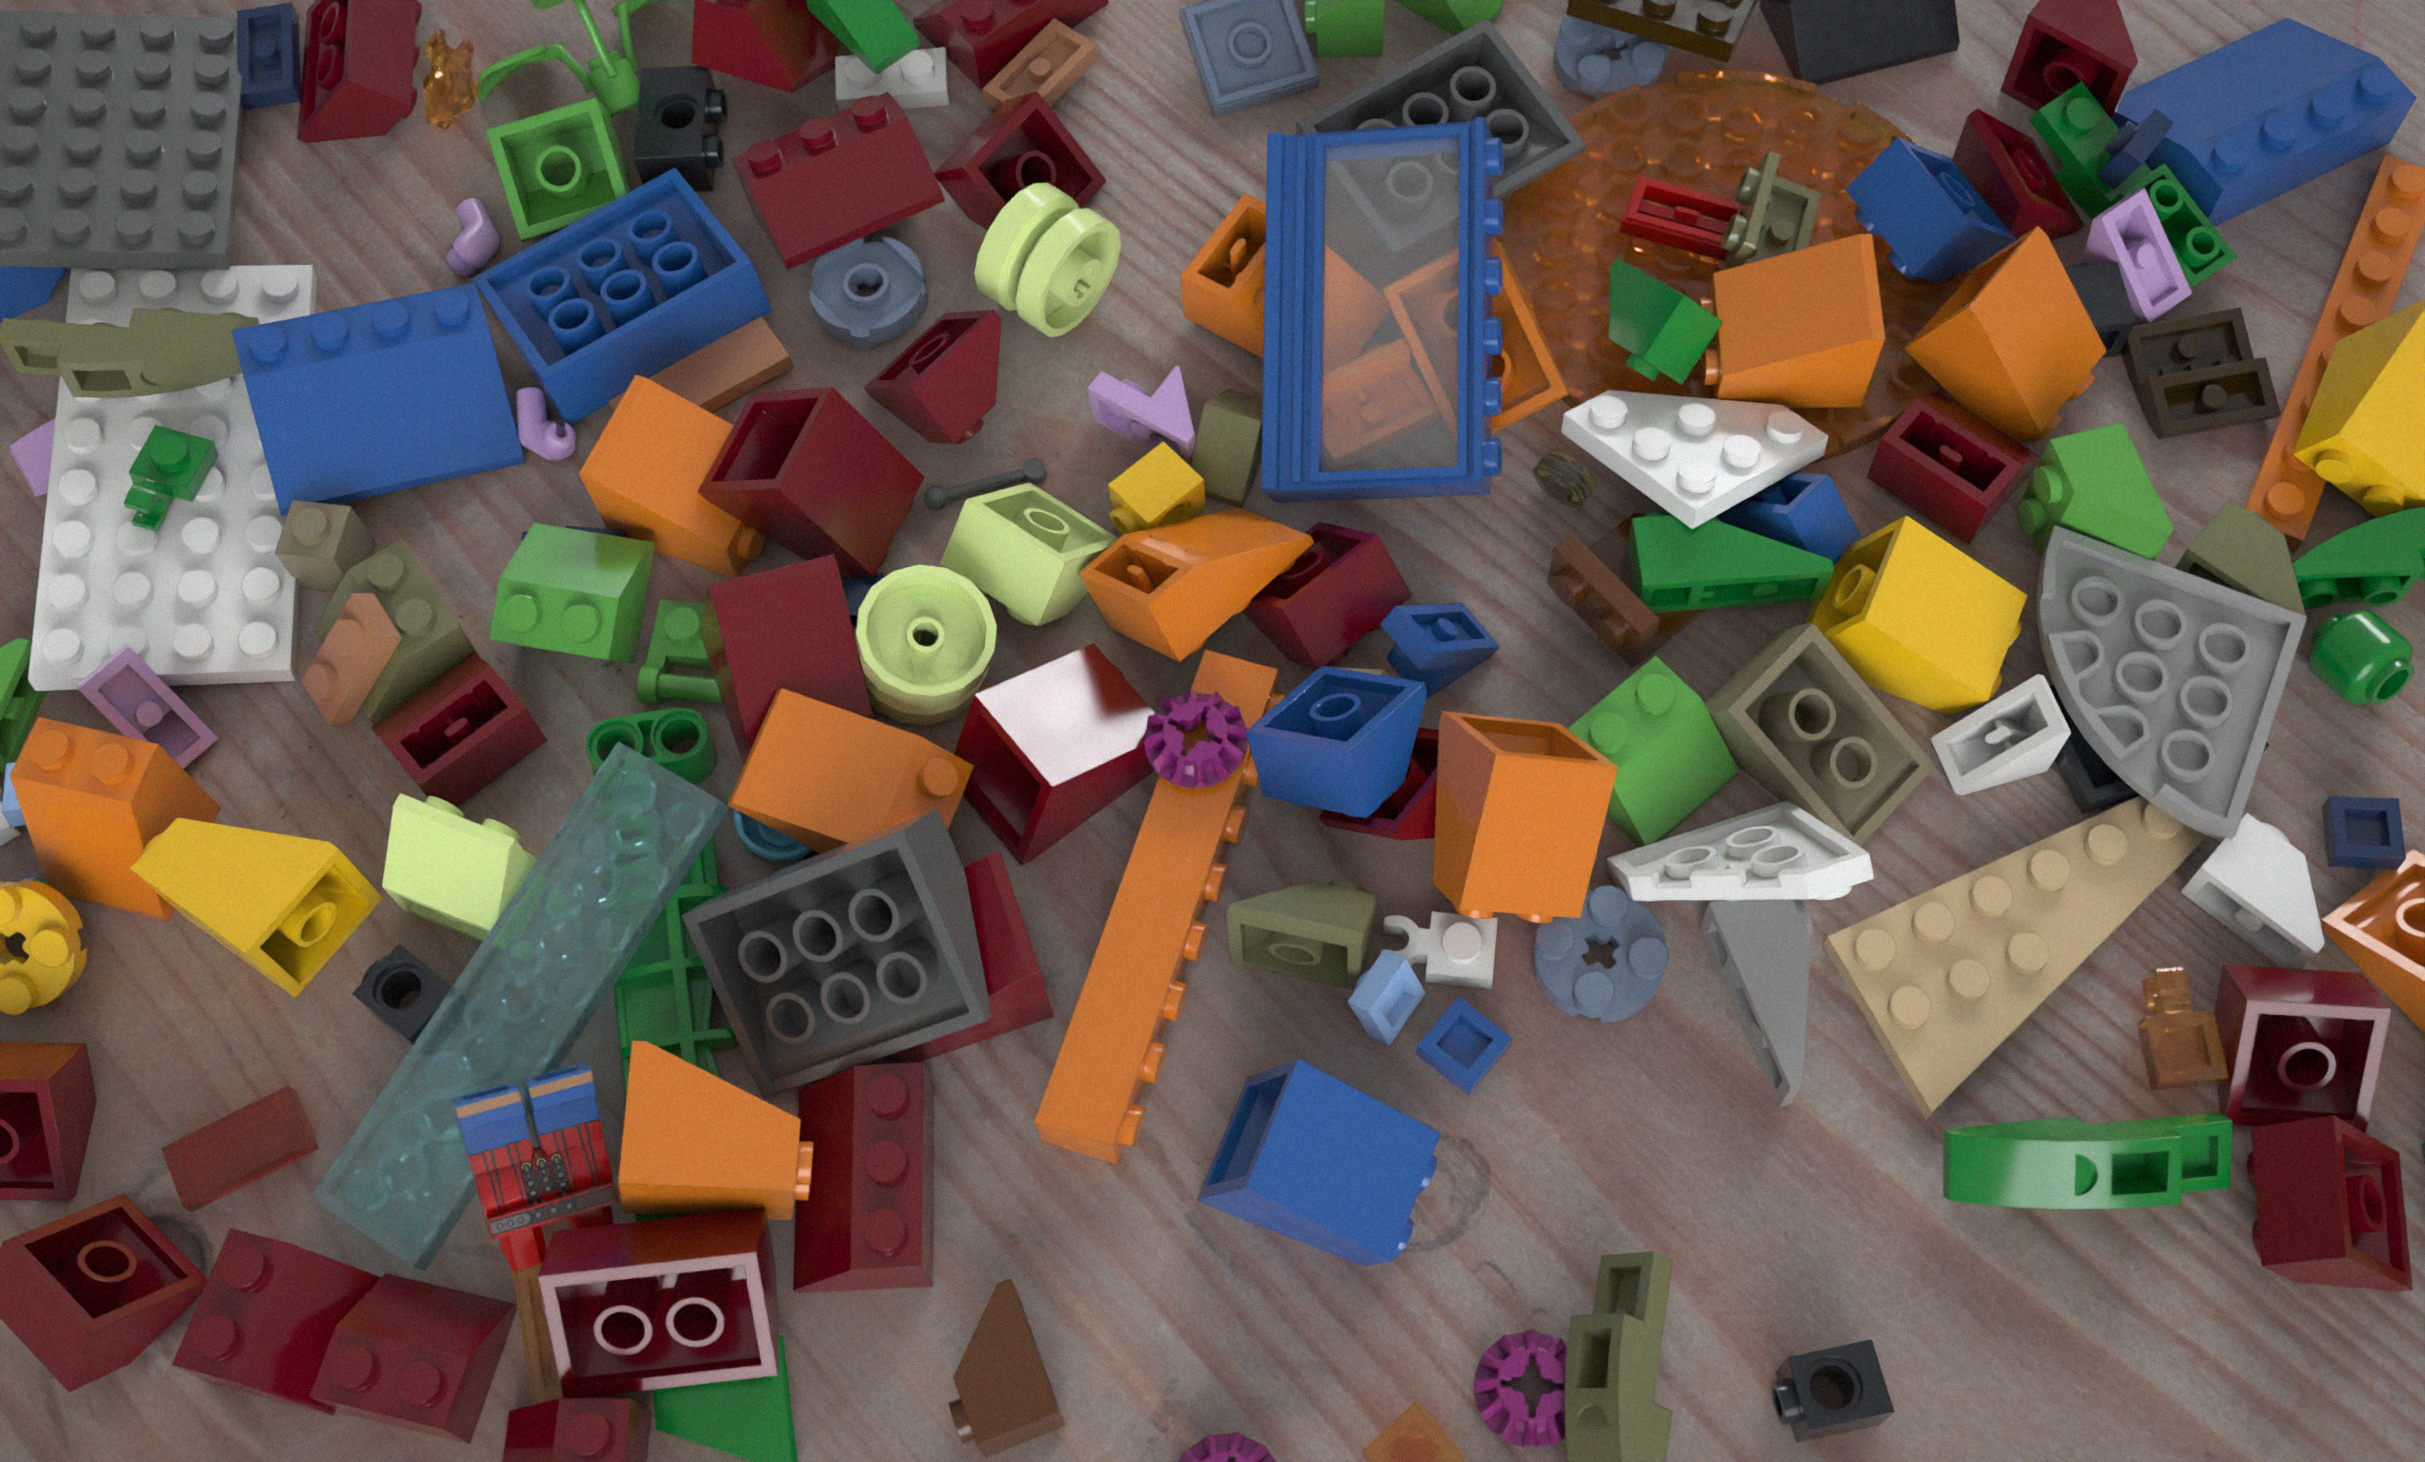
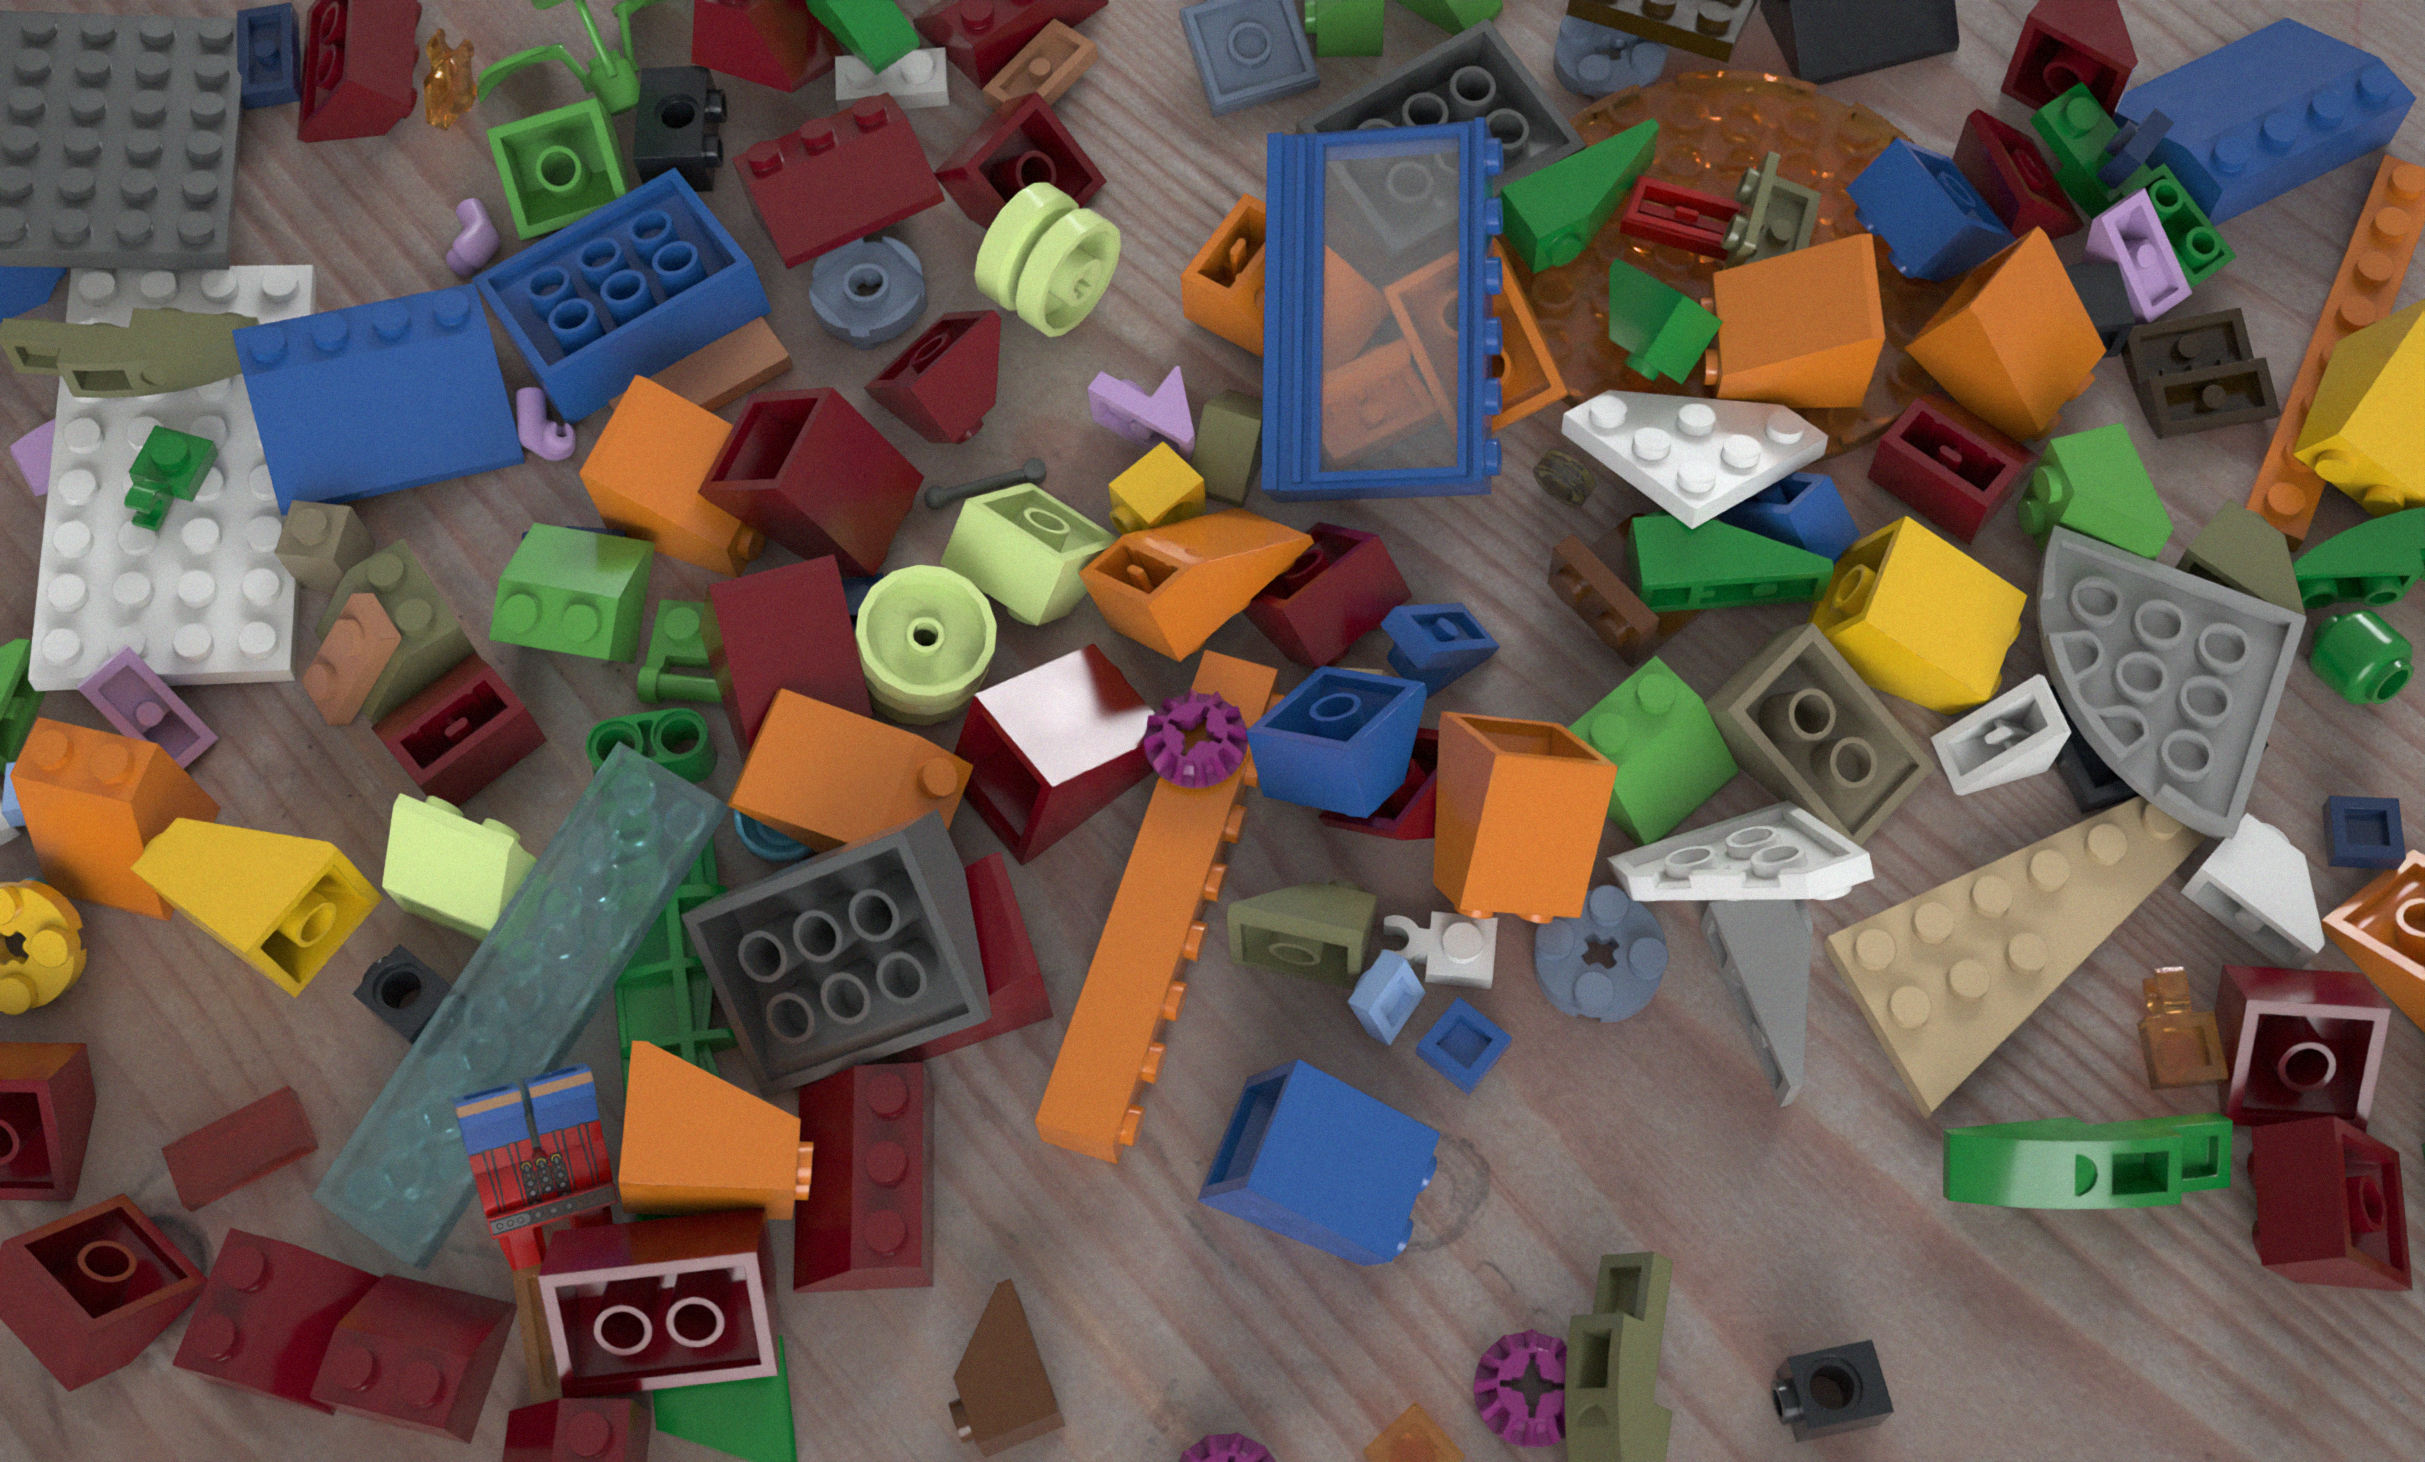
none -> green slope [1500,118,1660,275]

